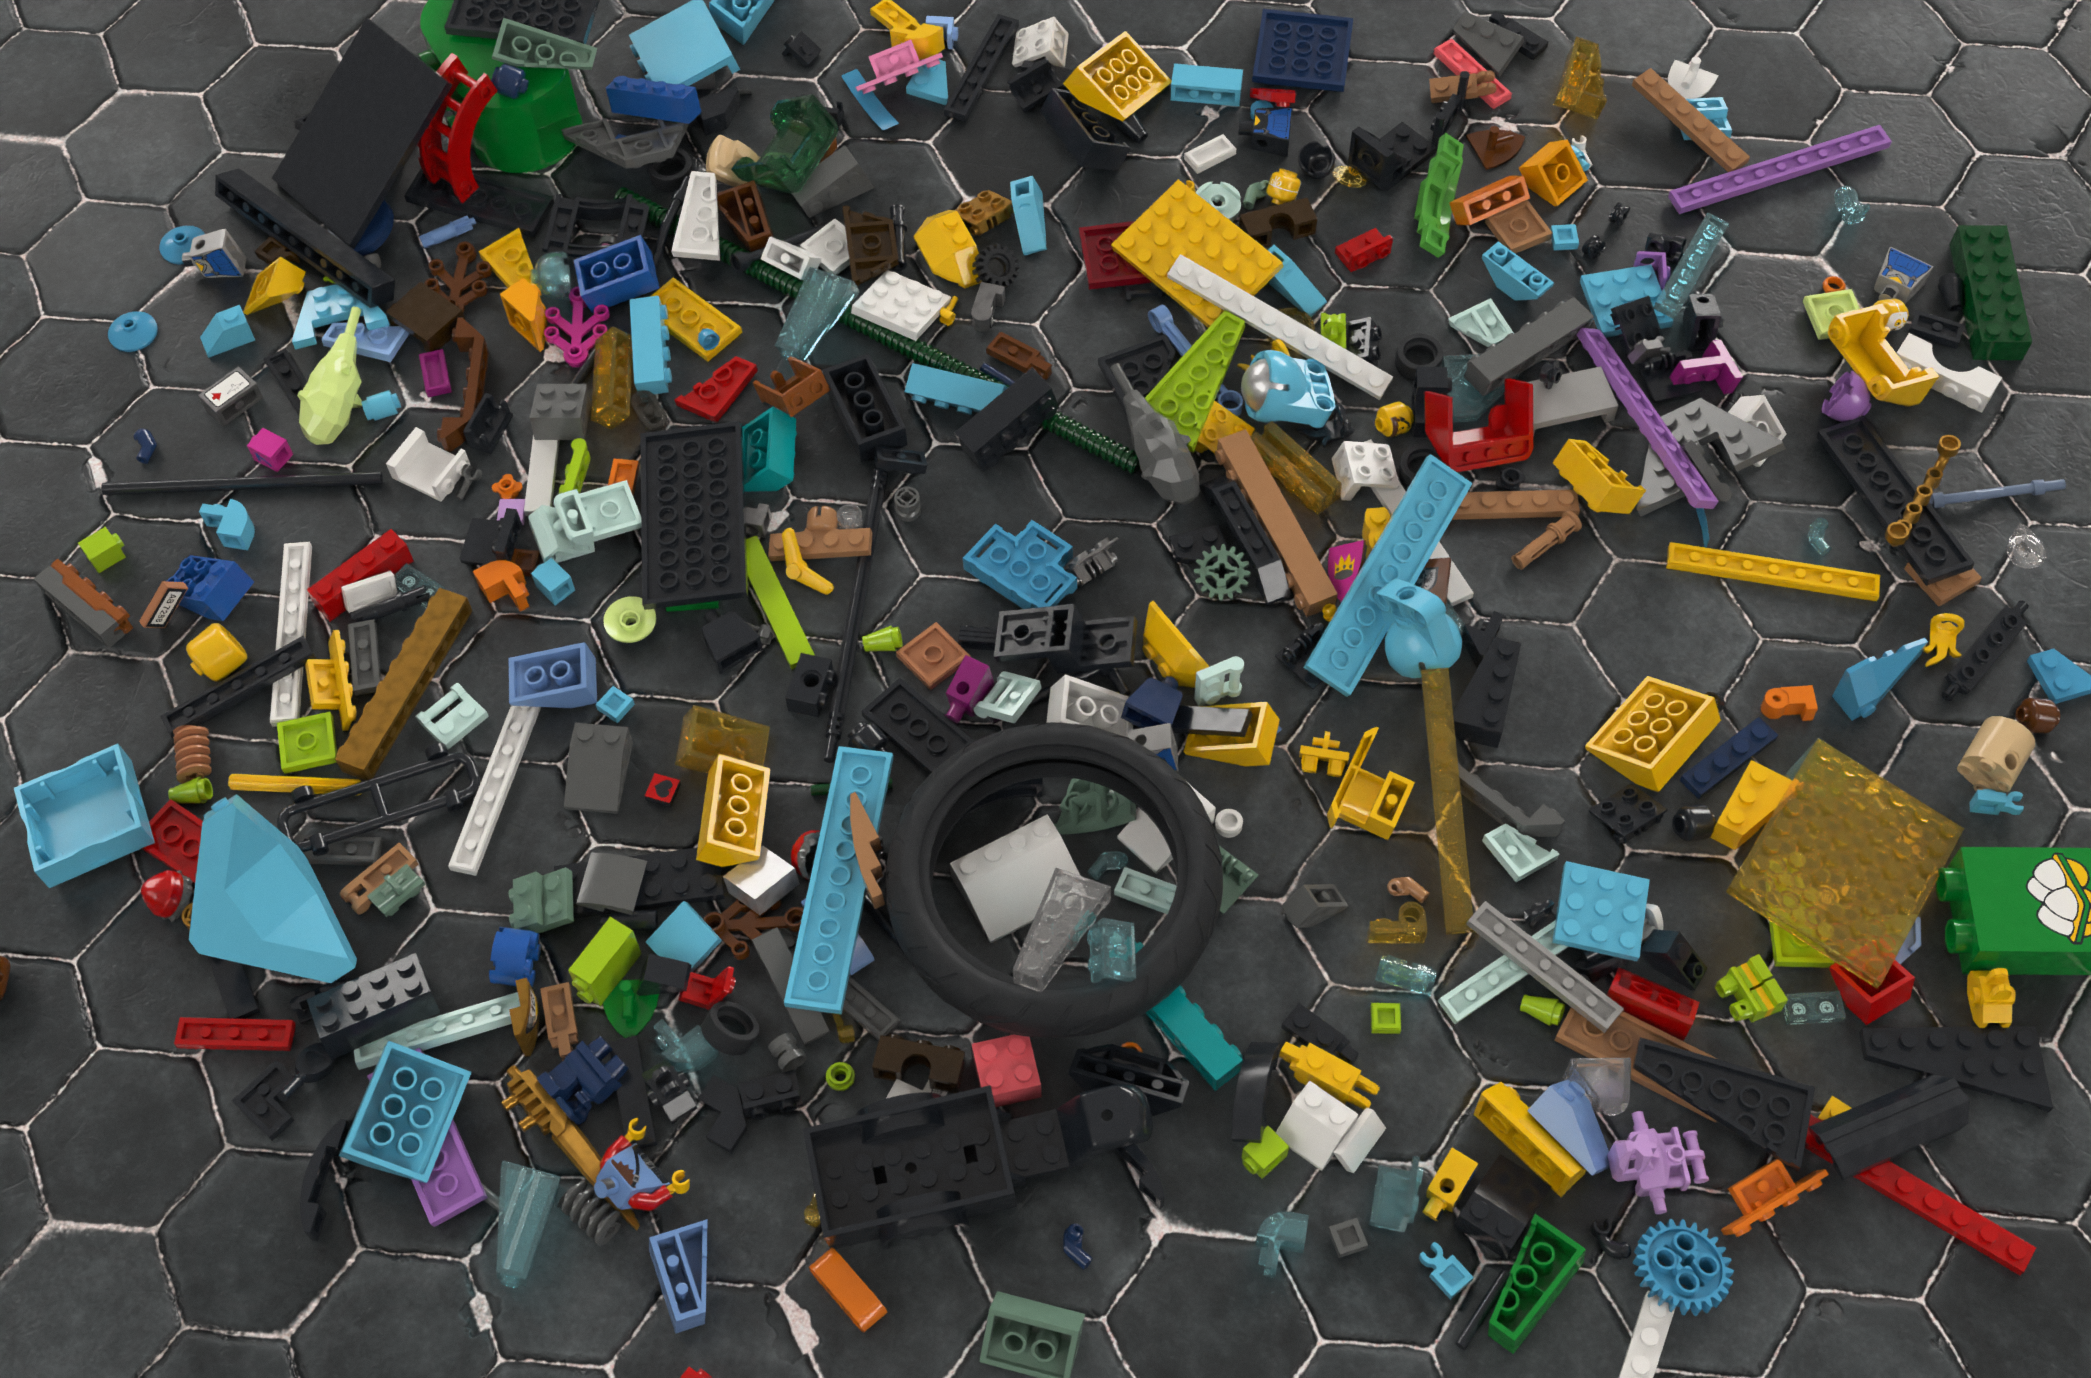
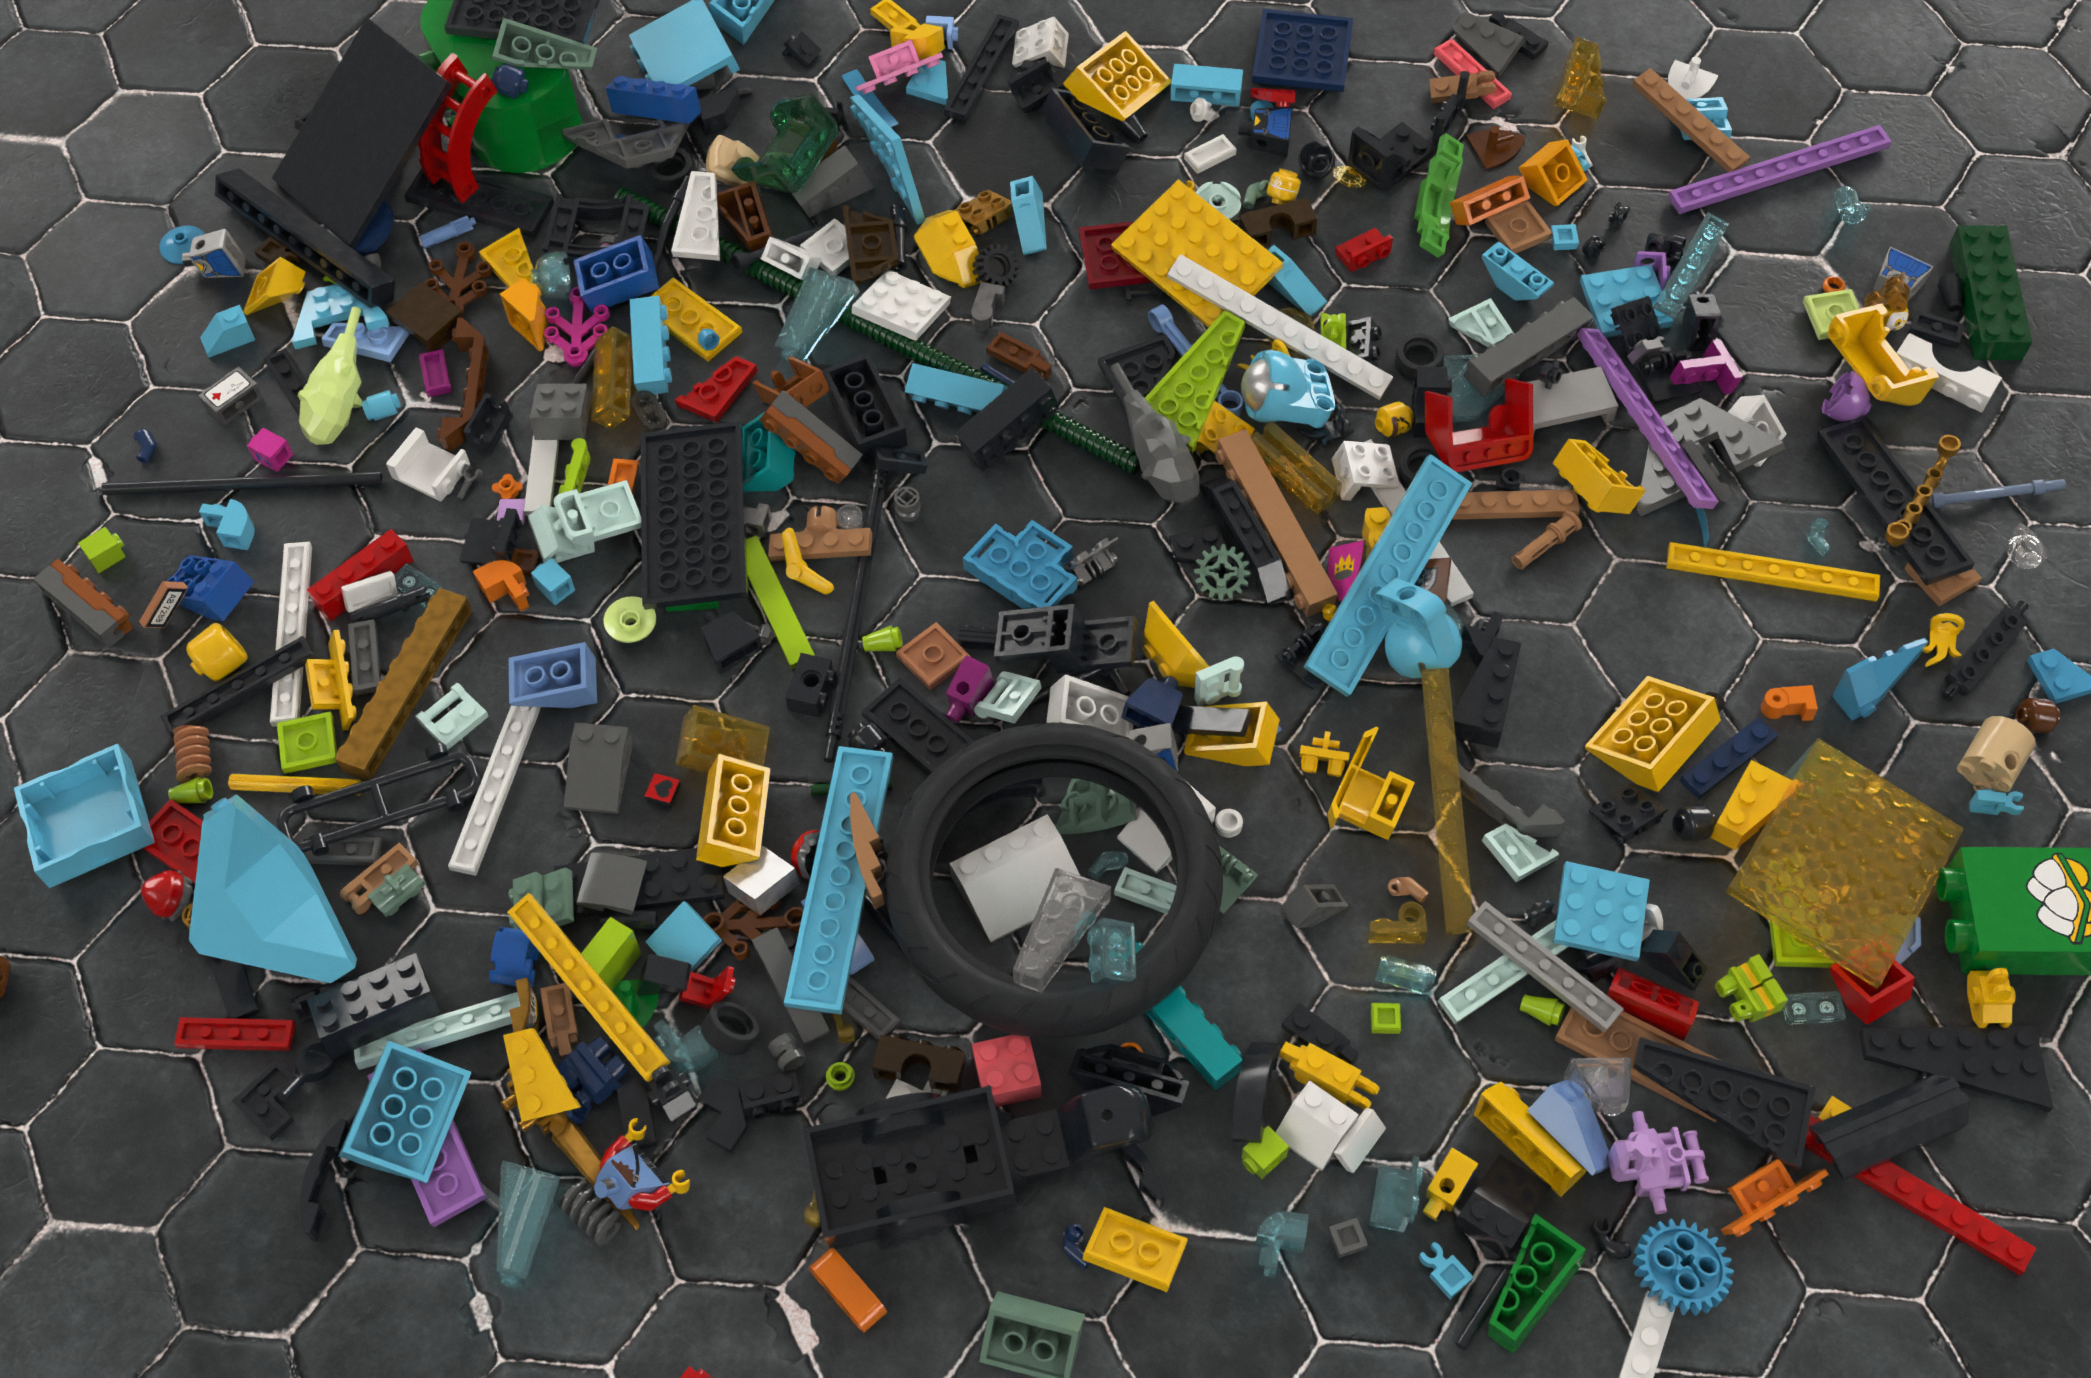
dark azure dish [108,311,158,352] -> none
medium azure plate [596,686,635,723] -> none
medium blue wedge [649,1219,708,1334] -> none
yellow hand [939,296,958,326] -> none
none -> yellow wing [503,1028,581,1122]
none -> yellow tile [507,893,670,1082]
none -> piece [759,390,863,484]
none -> medium azure wing [850,94,925,225]
none -> yellow tile [1082,1207,1188,1292]
none -> white plate [1190,98,1215,122]
none -> pearl gold hinge [1863,272,1910,312]

